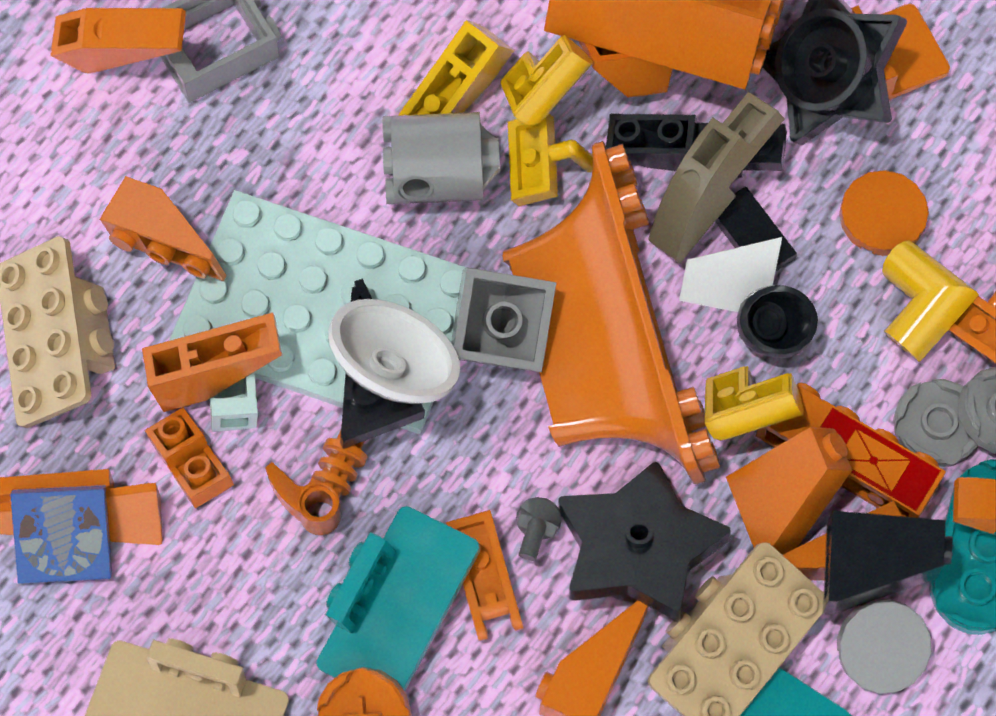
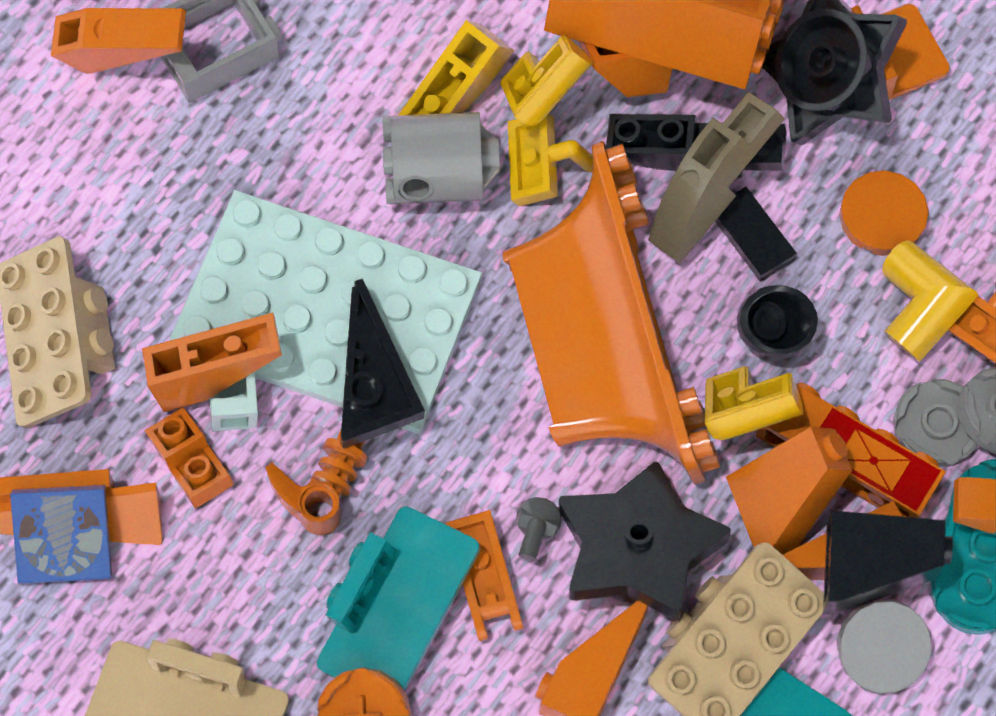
orange slope [100,176,227,281] -> none
white dish [328,299,460,404] -> none
light grey slope [451,267,556,372] -> none
white sticker [679,237,782,312] -> none

